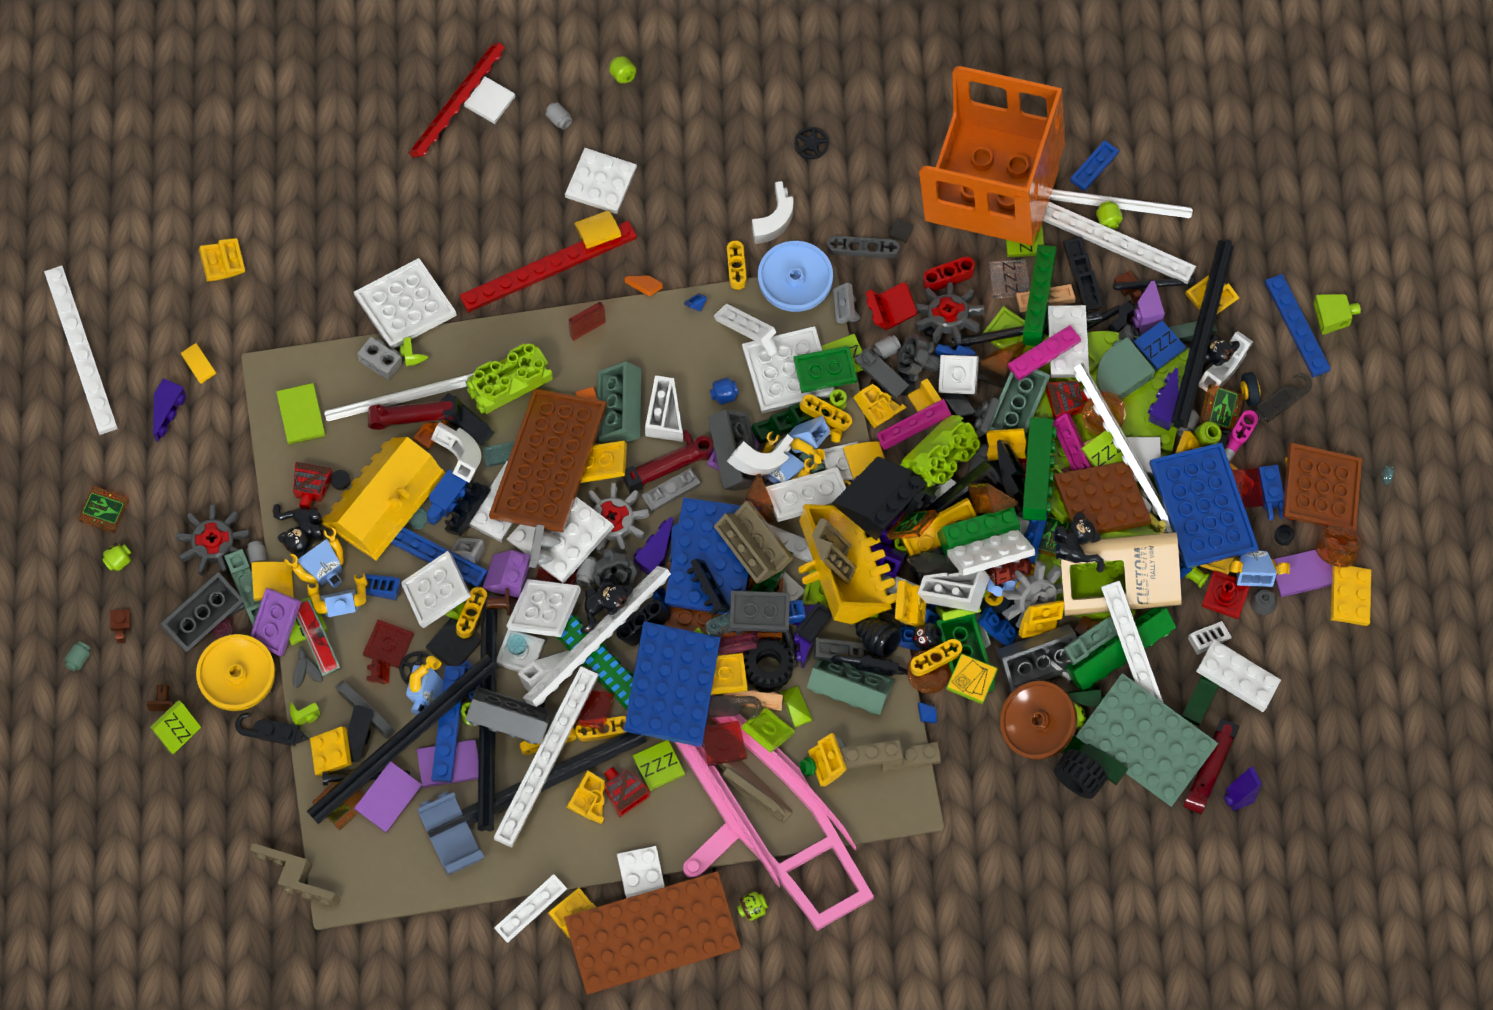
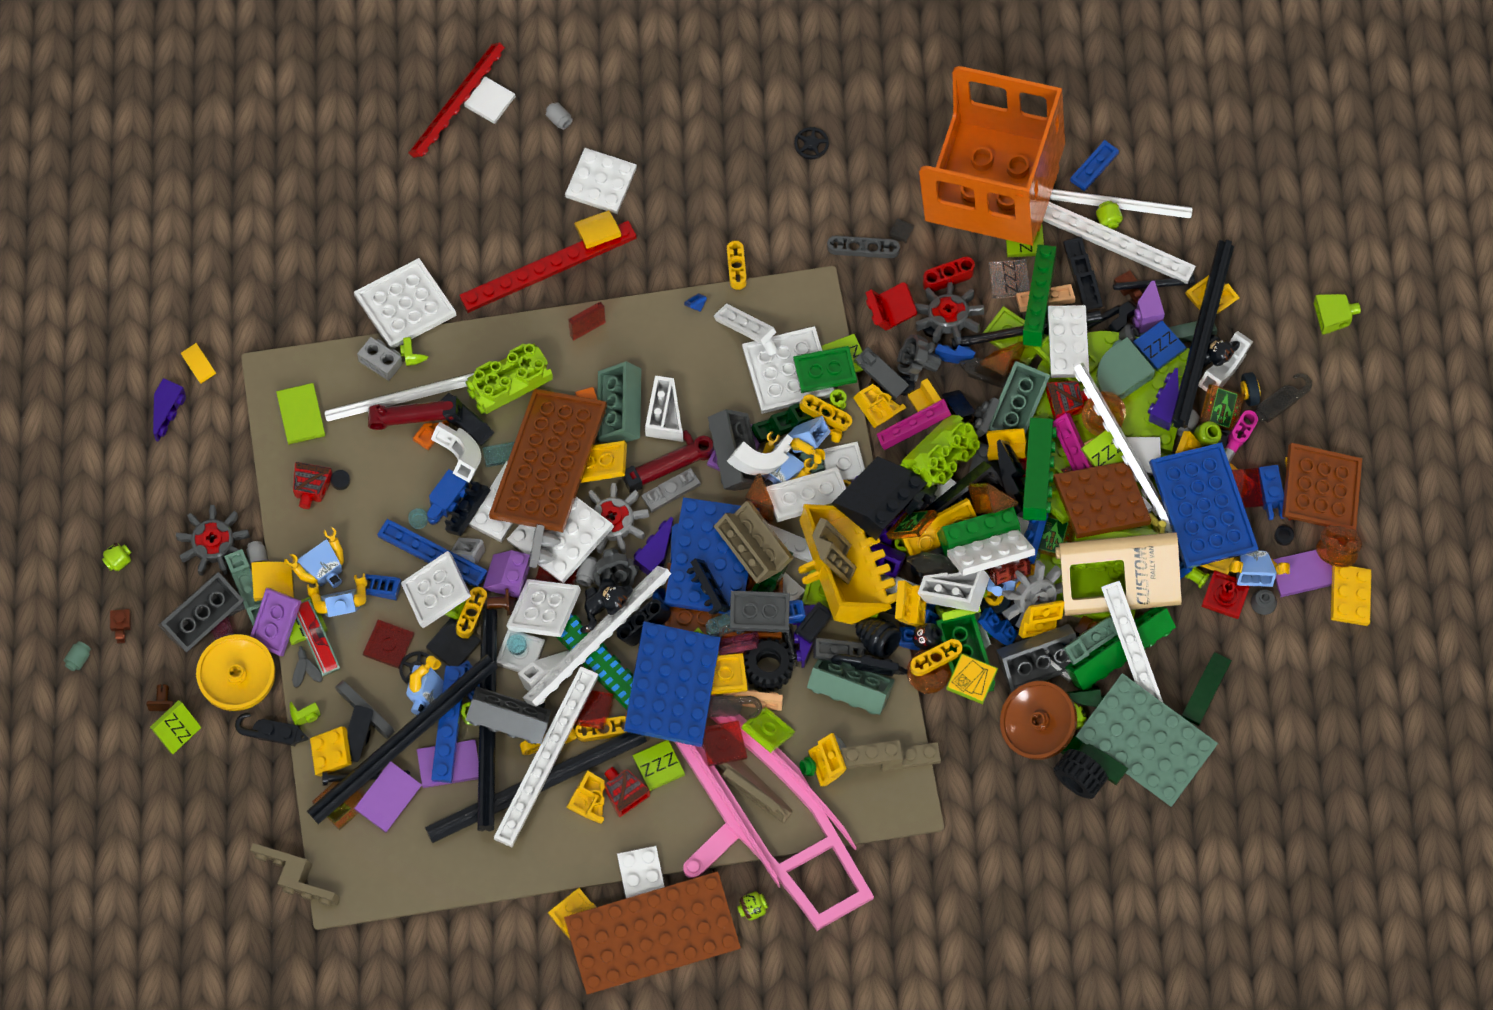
white plate [44,266,118,435] -> none
tile [78,486,129,533] -> none
yellow slope [199,238,245,282] -> none
black animal [272,504,323,559] -> none
yellow piece [321,437,445,561] -> none
clear red tile [367,659,390,684] -> none
sand blue panel [417,791,484,876] -> none
white plate [494,874,567,943] -> none
lime head [609,56,636,84] -> none
orange tile [625,276,663,297] -> none
blue head [710,378,739,405] -> none
white arch [752,181,793,244] -> none
light blue dish [758,241,833,312] -> none
lime slope [779,686,813,728] -> none
light grey tile [833,282,860,325] -> none
yellow slope [843,442,885,480] -> none
light grey brick [872,335,901,360] -> none
blue slope [918,702,937,724] -> none
white tile [938,355,979,395] -> none
dark pink plate [1008,325,1081,381] -> none
black animal [1054,512,1105,573] -> none
dark red piece [1183,718,1239,815] -> none
white slope [1188,621,1232,655] -> none
white plate [1196,639,1281,712] -> none
dark purple slope [1224,767,1261,811] -> none
blue plate [1265,274,1331,378] -> none
clear light blue tile [1381,465,1394,486] -> none

